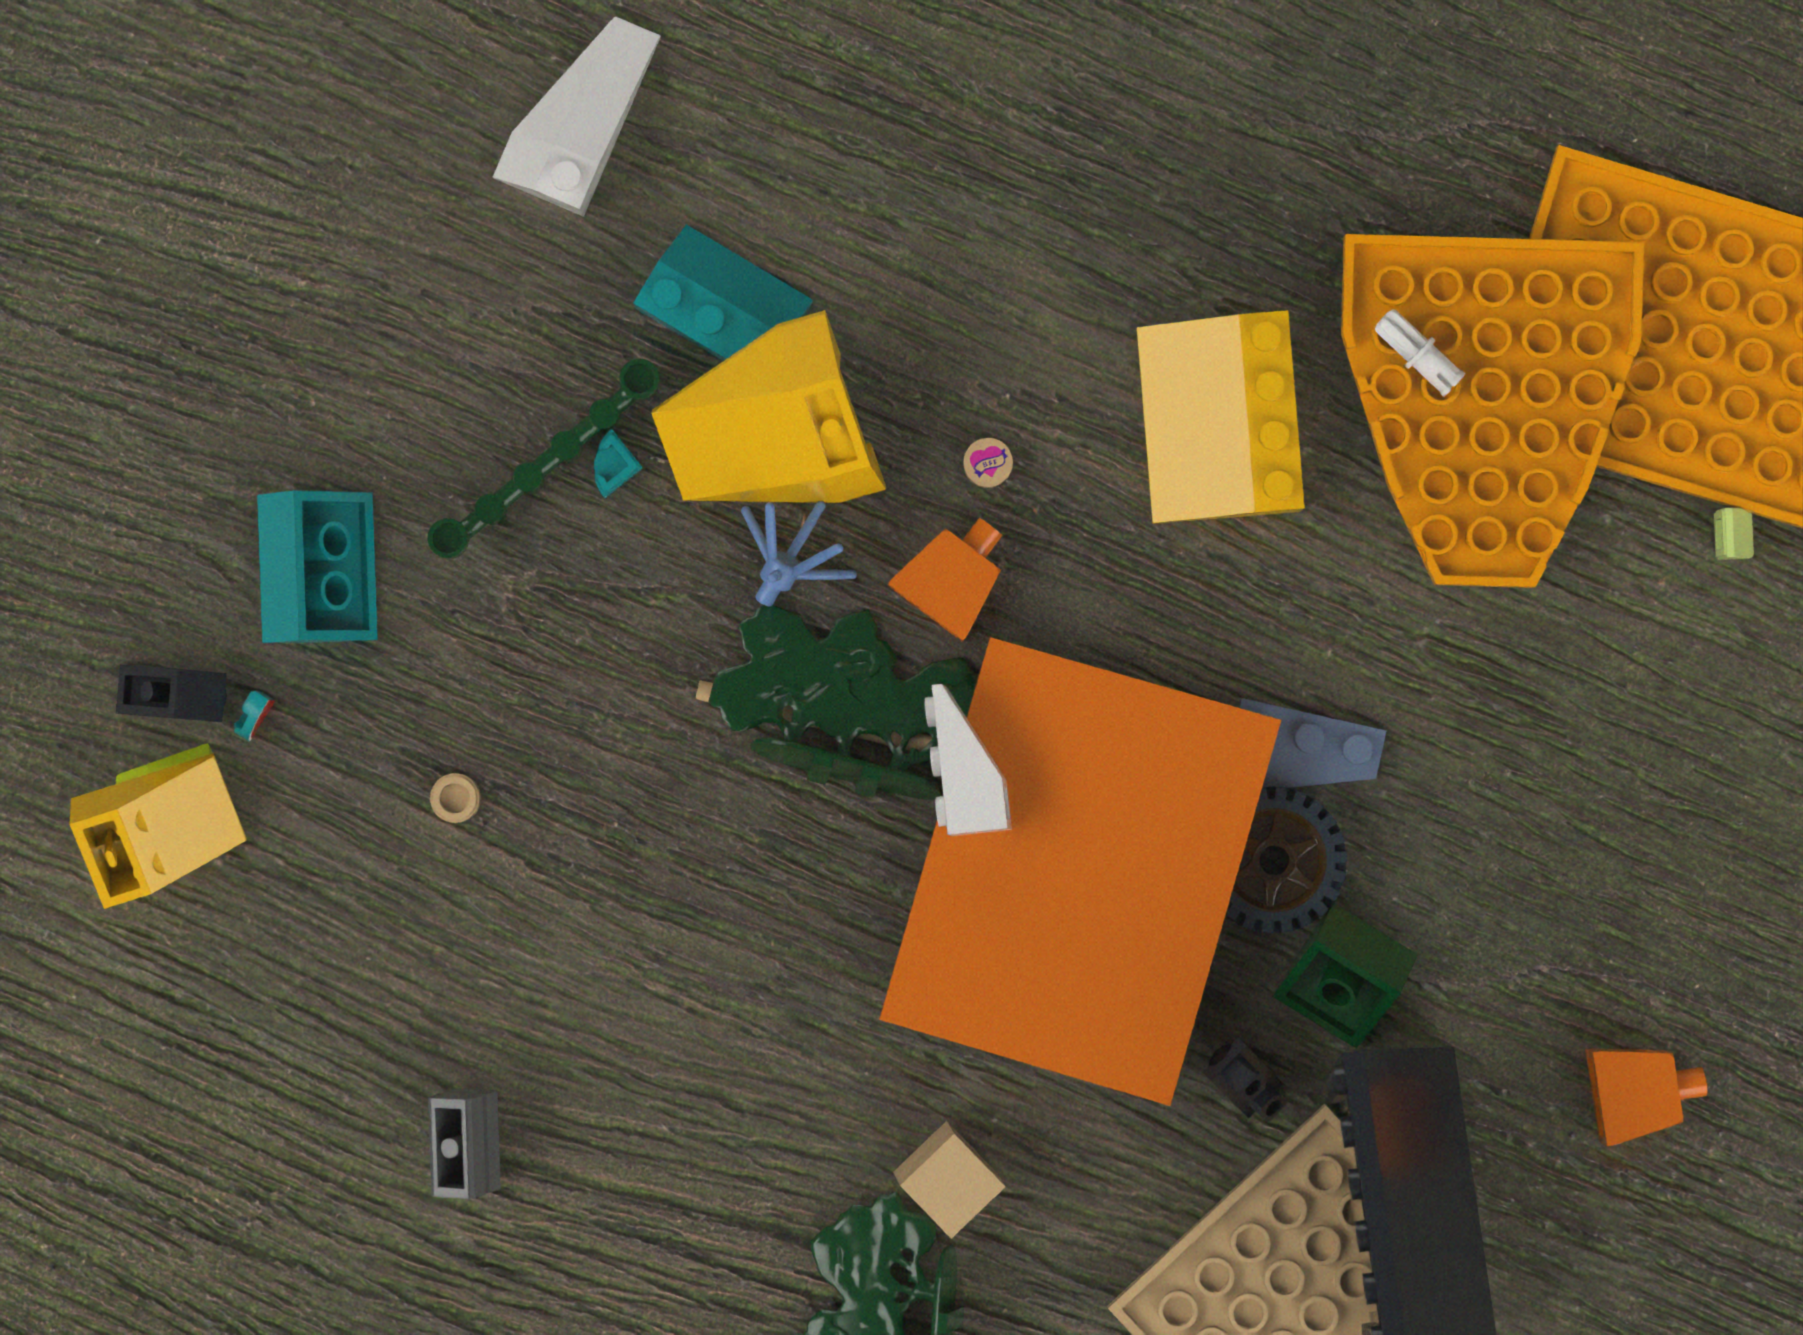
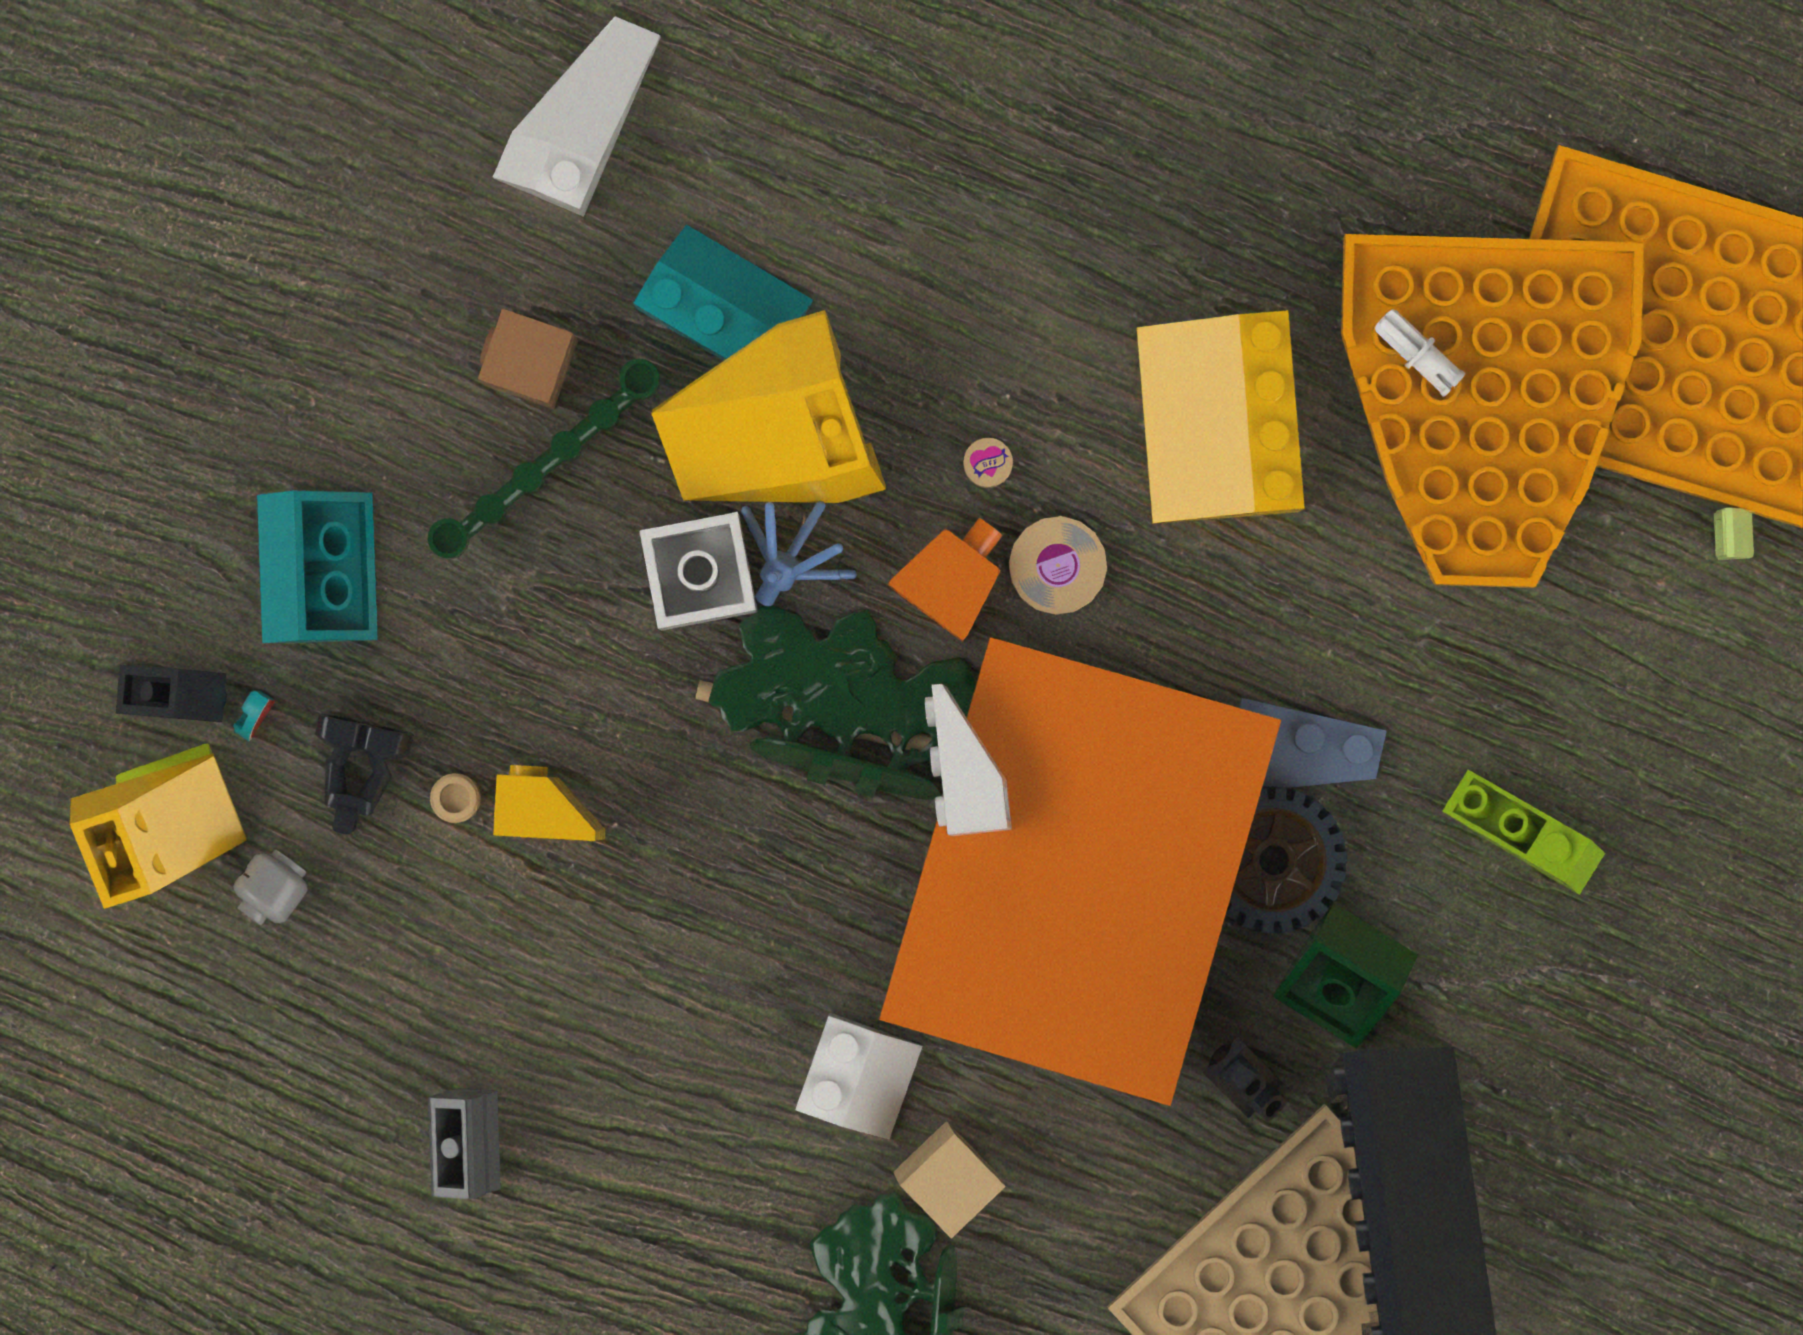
teal tile [594,429,643,499] -> none
orange torso [1585,1048,1707,1146] -> none
none -> light grey head [233,850,308,926]
none -> black piece [315,714,414,835]
none -> medium nougat head [478,308,578,409]
none -> yellow slope [493,765,606,841]
none -> white brick [639,512,758,631]
none -> white slope [795,1013,922,1139]
none -> tan tile [1008,516,1107,615]
none -> lime slope [1443,769,1605,895]

